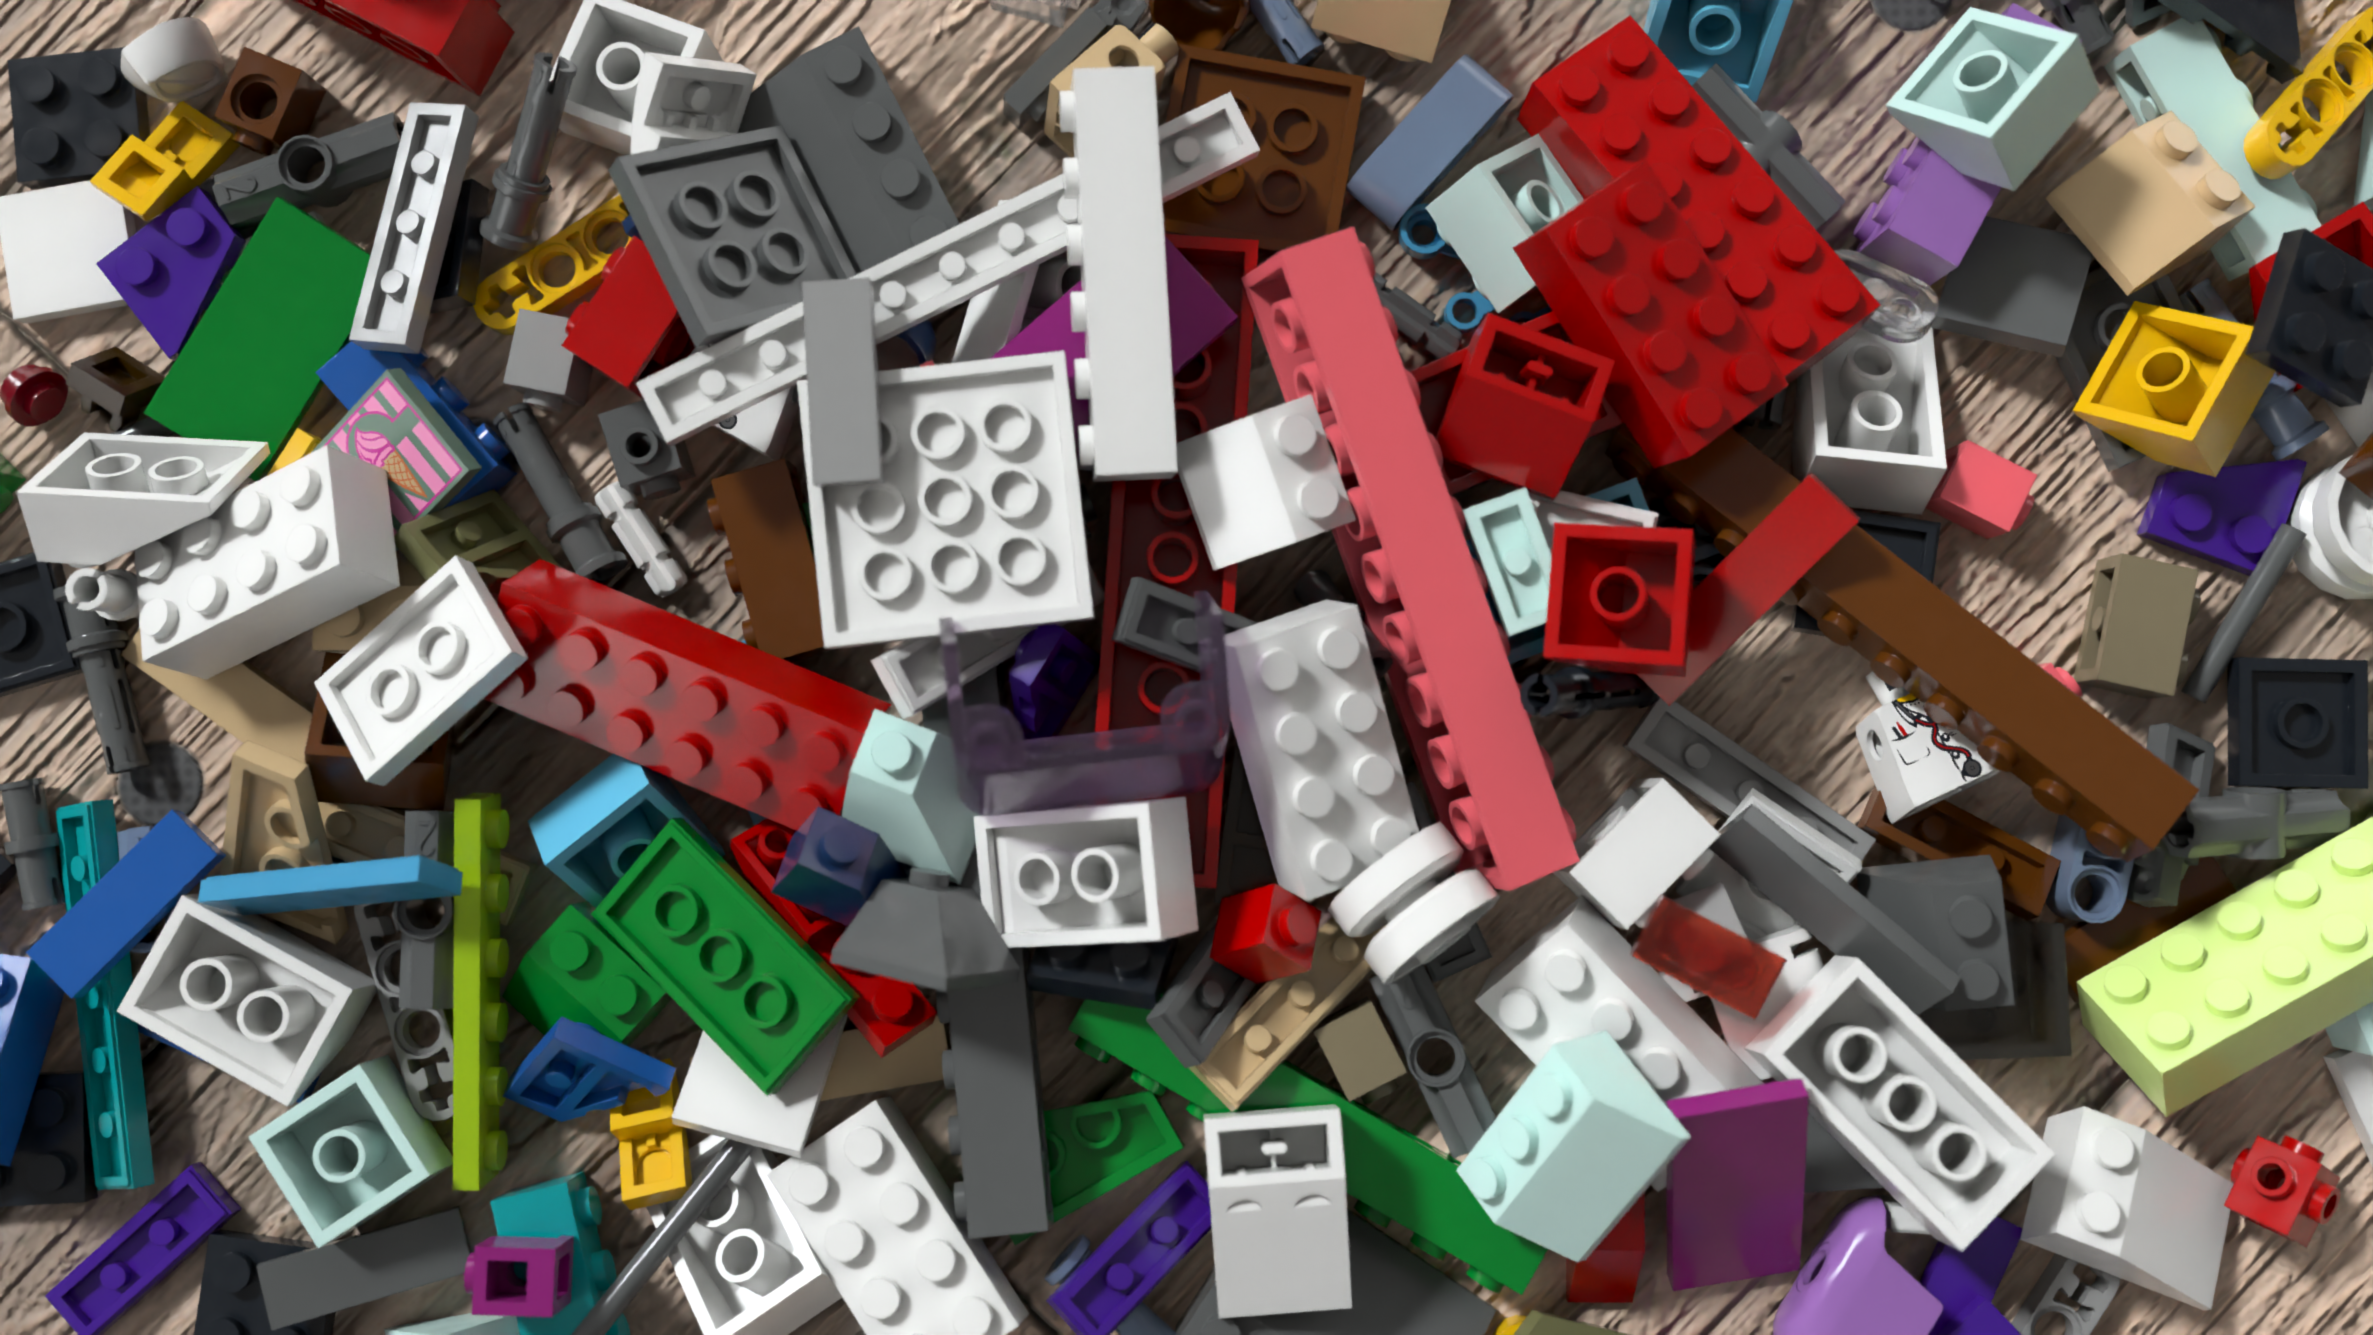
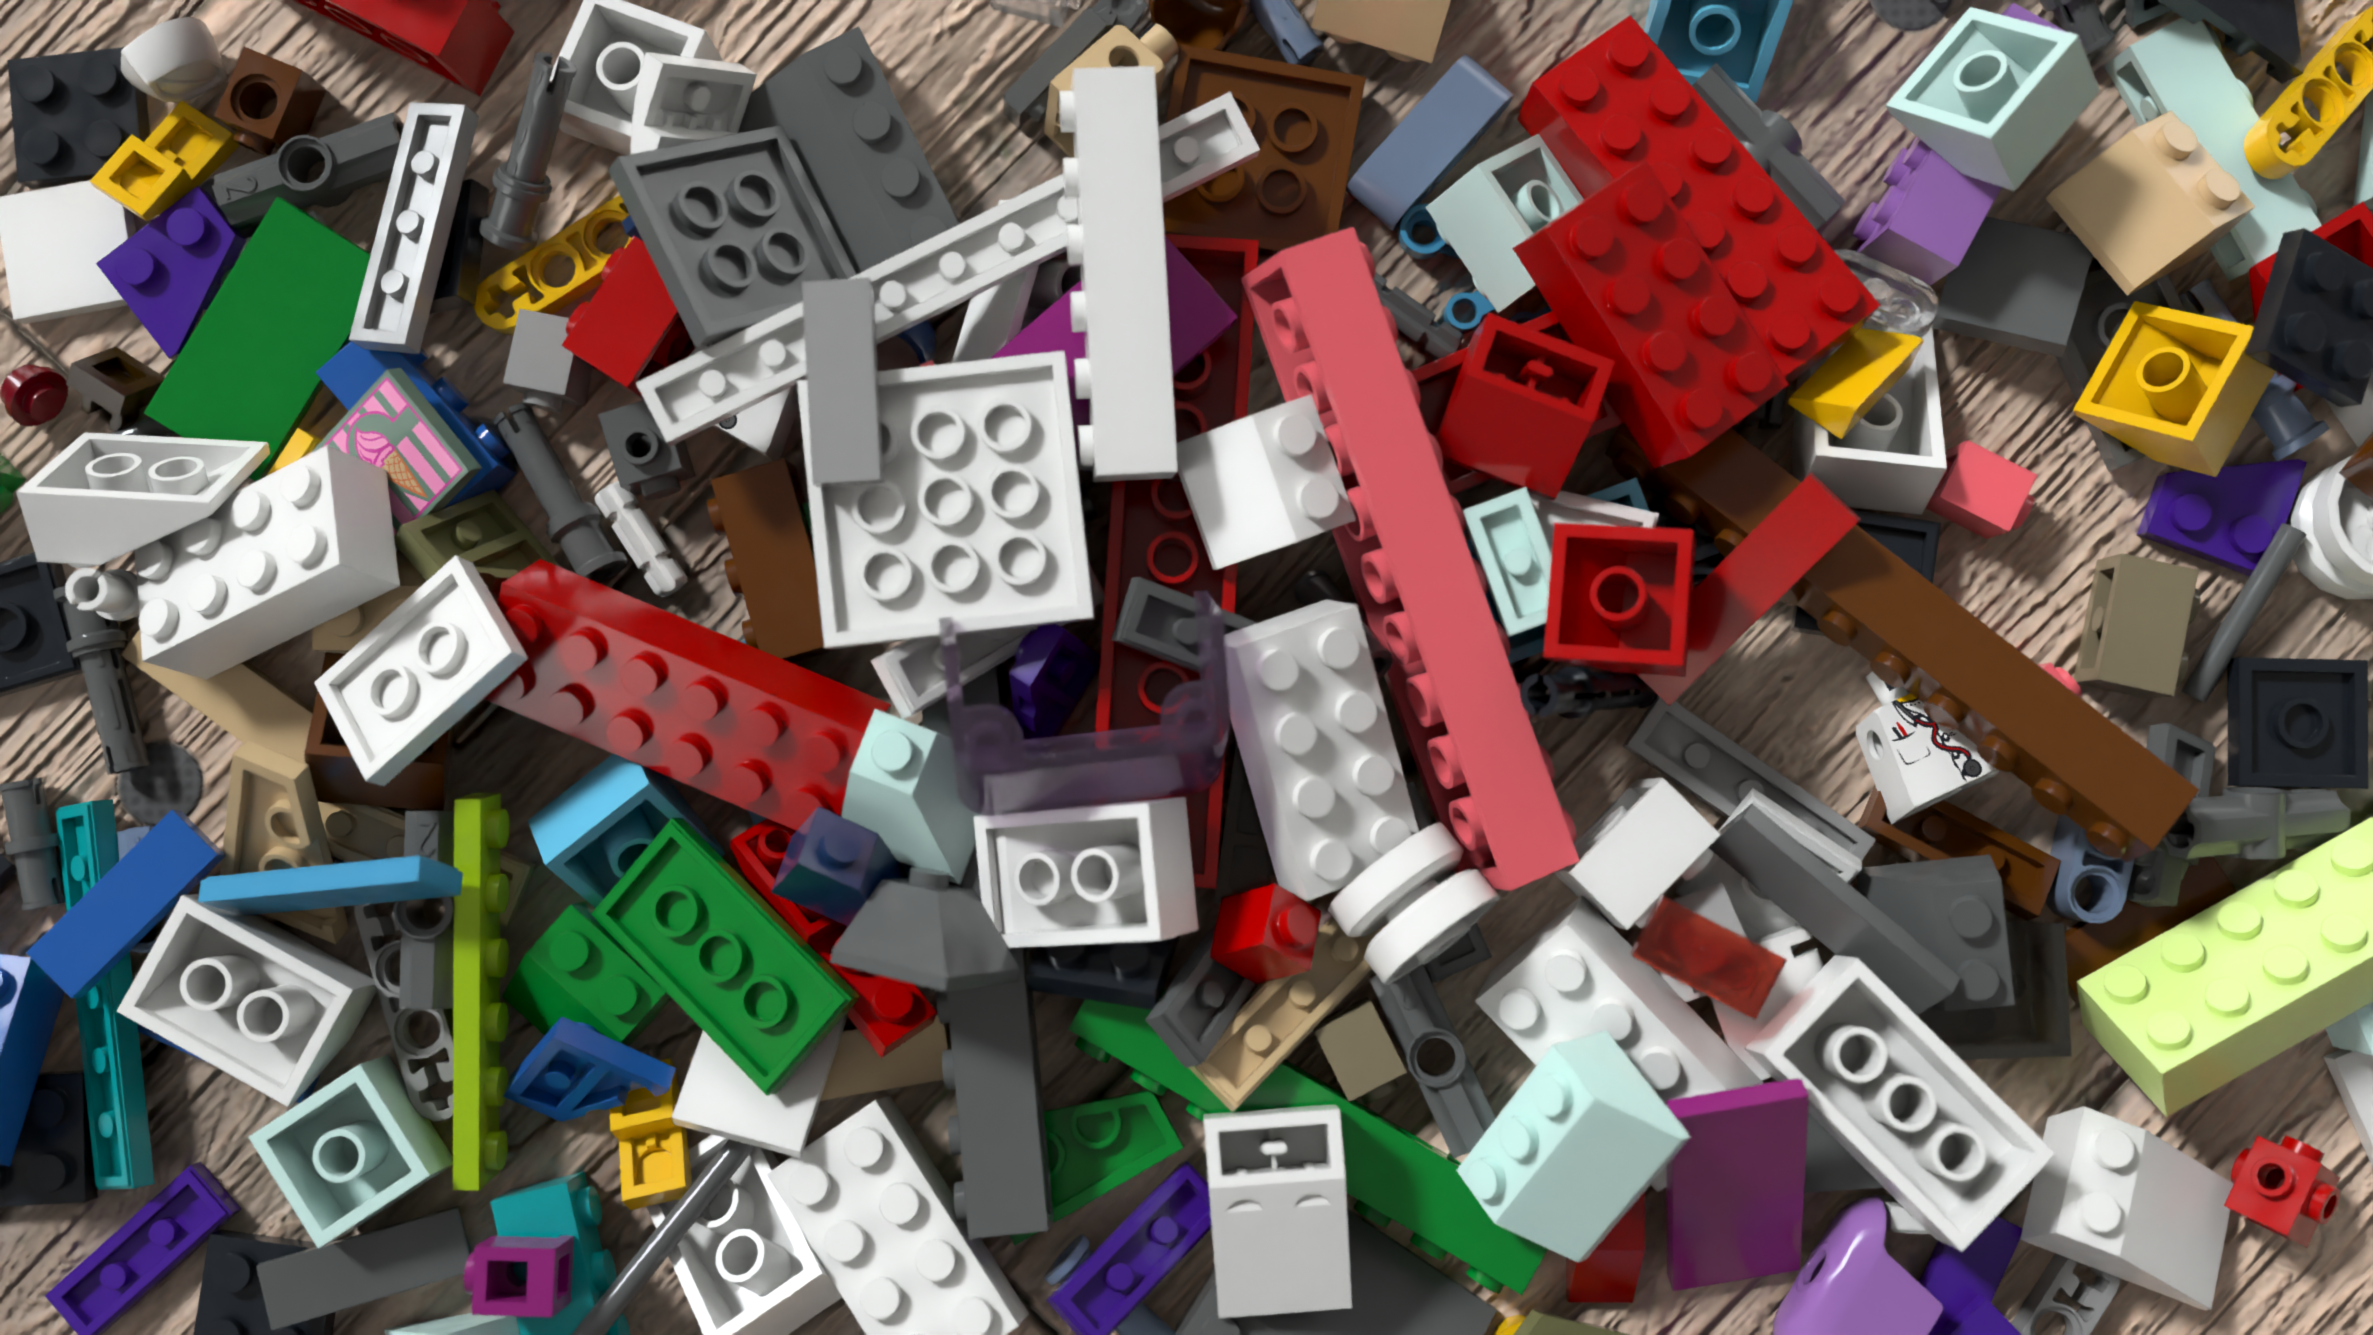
none -> yellow slope [1787,328,1924,439]

